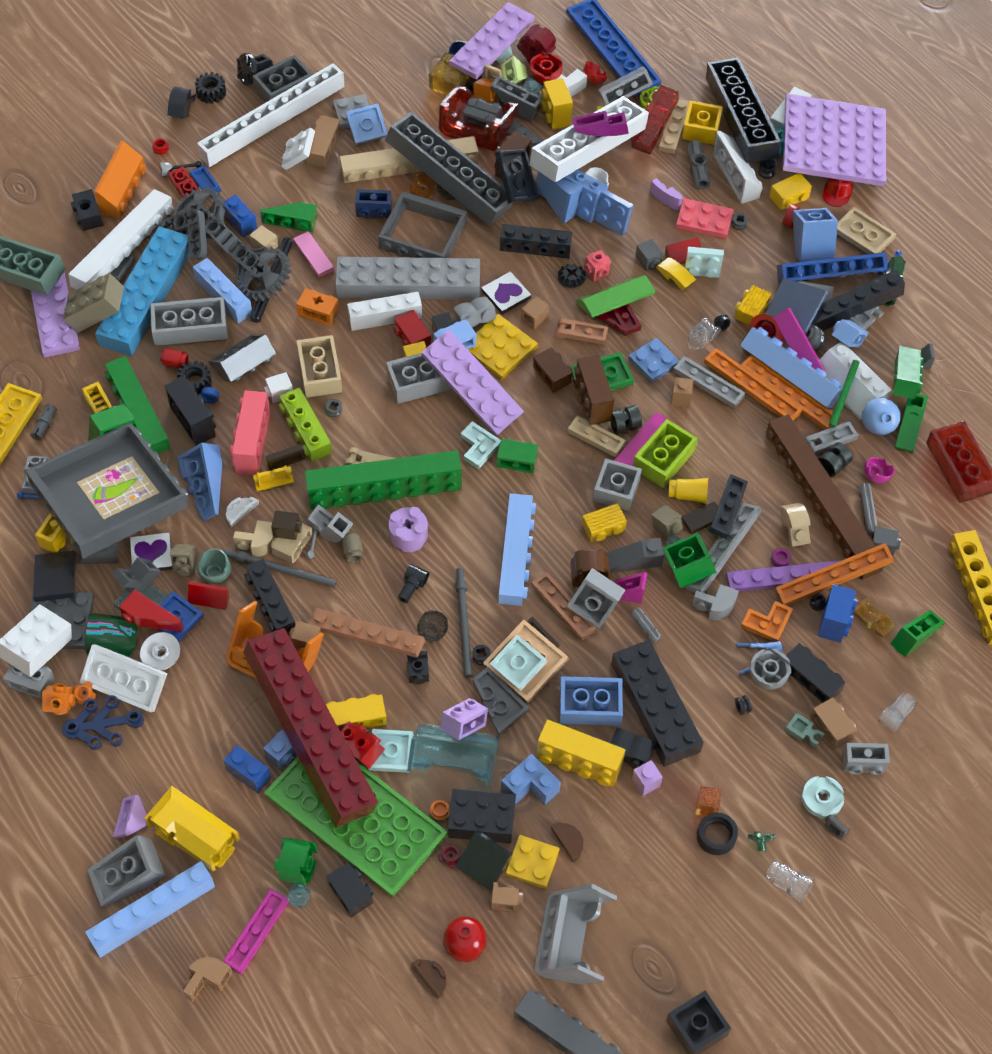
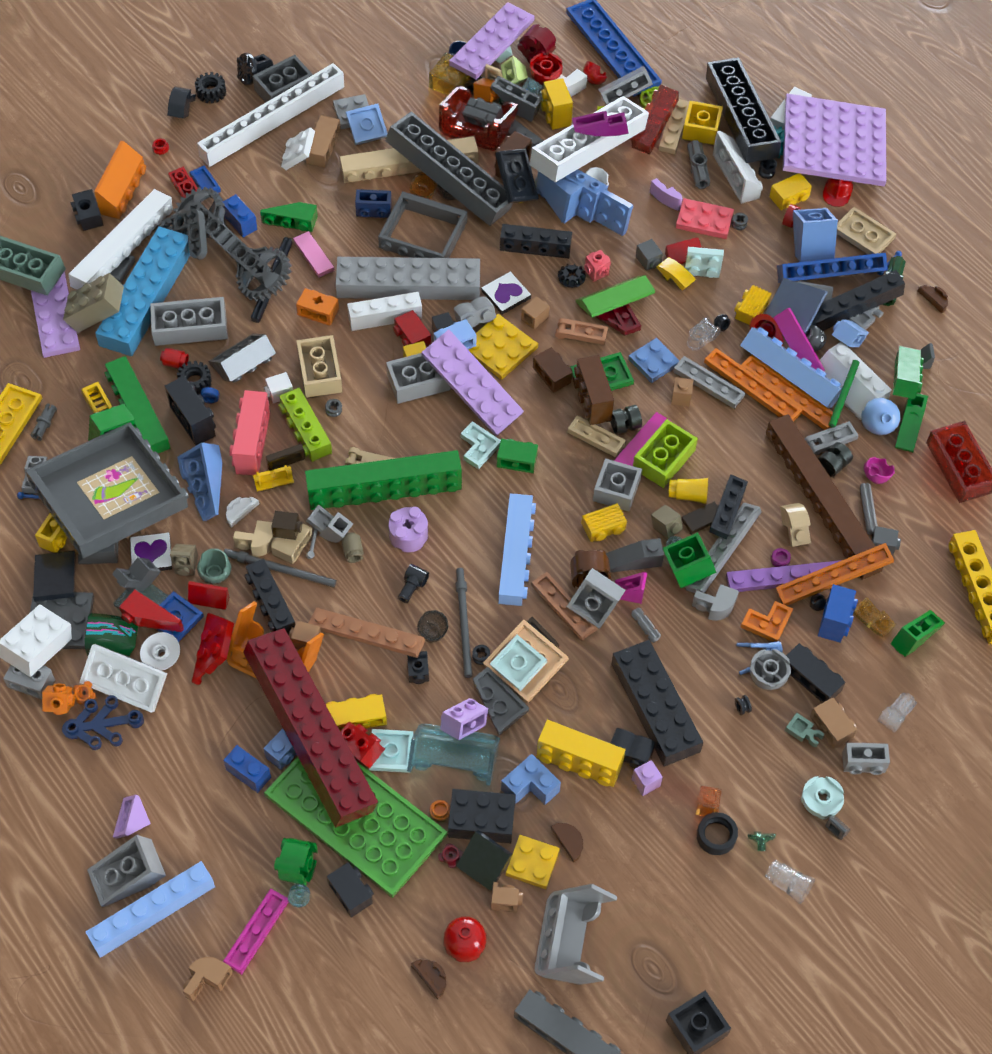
yellow brick [144,786,240,872] -> none
hinge [160,161,202,176] -> none
light blue brick [193,258,252,324] -> none
tan brick [250,225,279,250] -> none
medium blue brick [559,676,623,726] -> none
none -> red wing [192,613,235,685]
none -> reddish brown tile [917,285,948,313]

